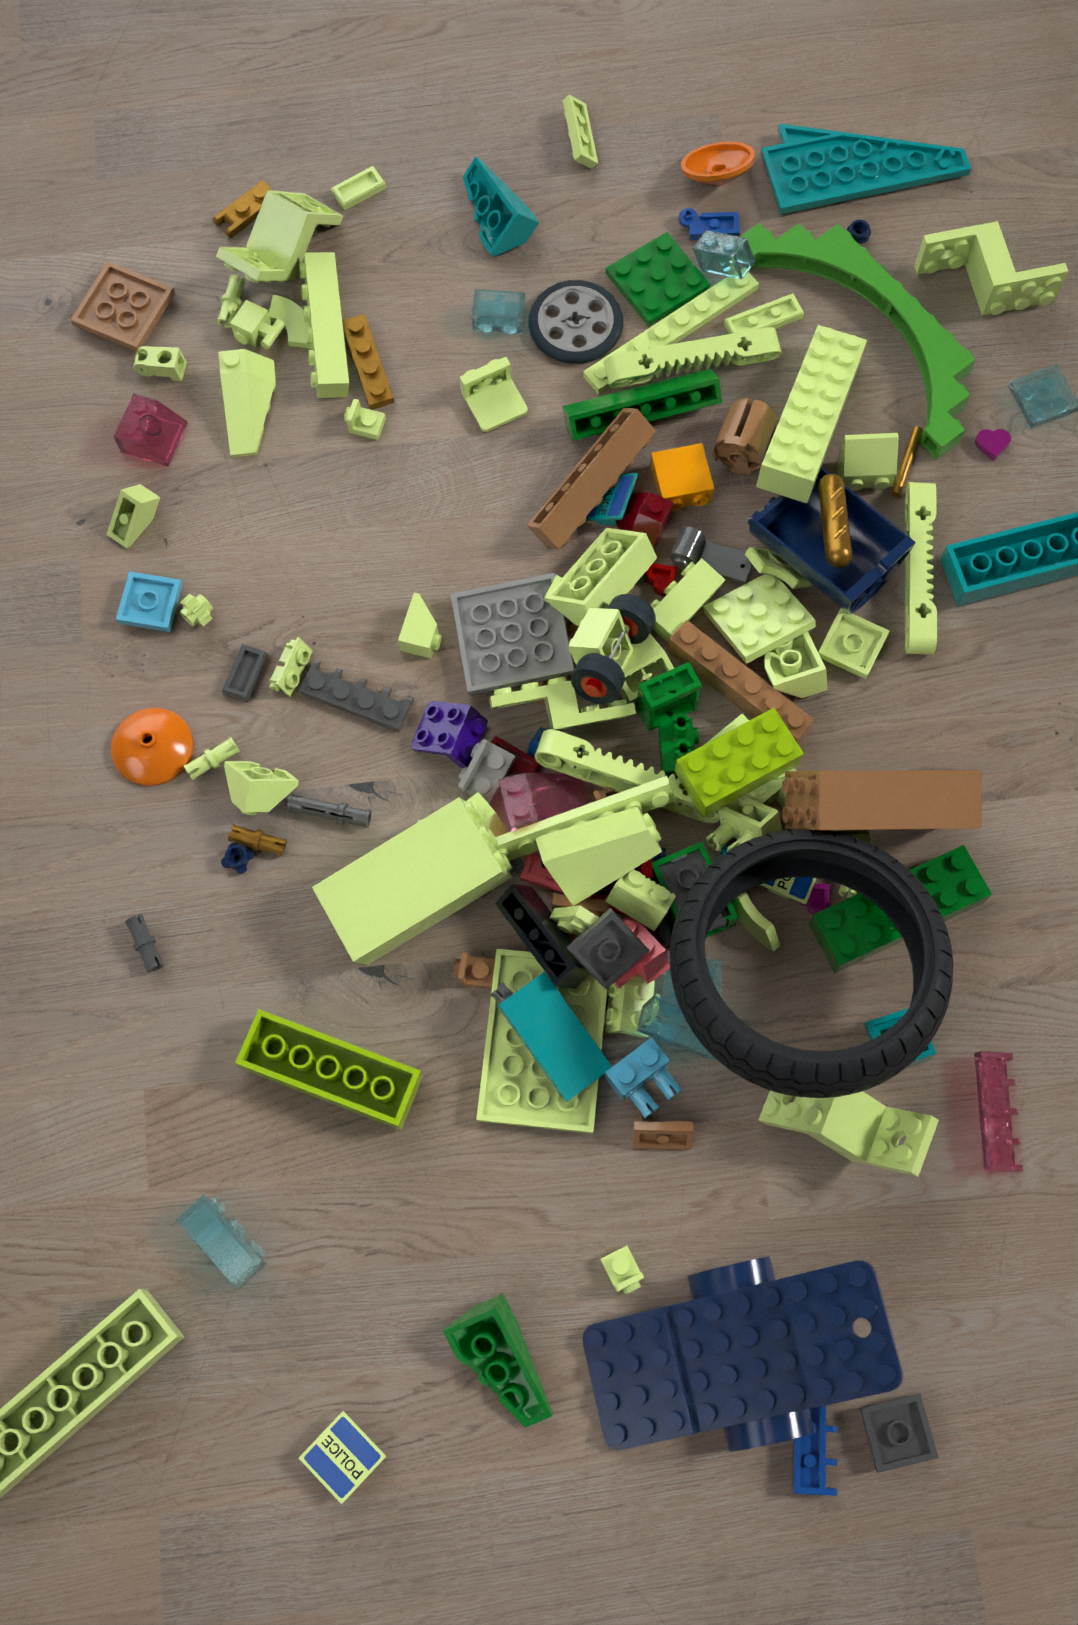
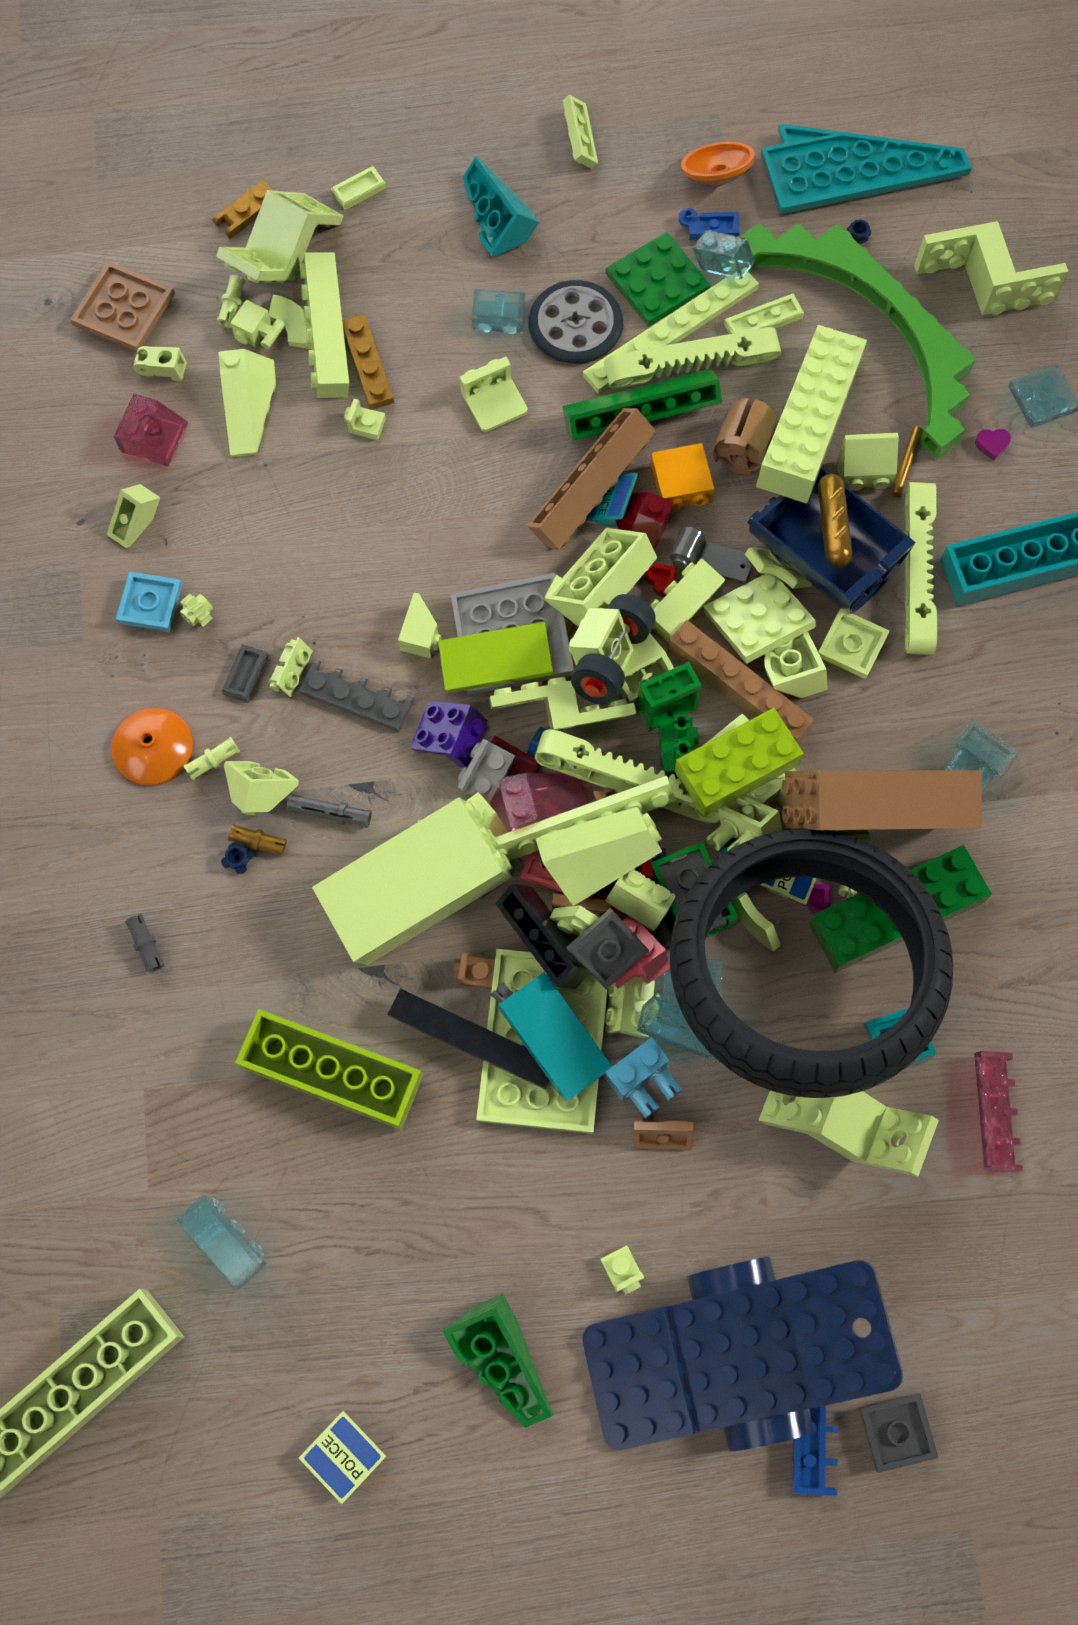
none -> black tile [387,988,549,1090]
none -> lime tile [438,622,554,694]
none -> clear light blue brick [943,719,1019,791]

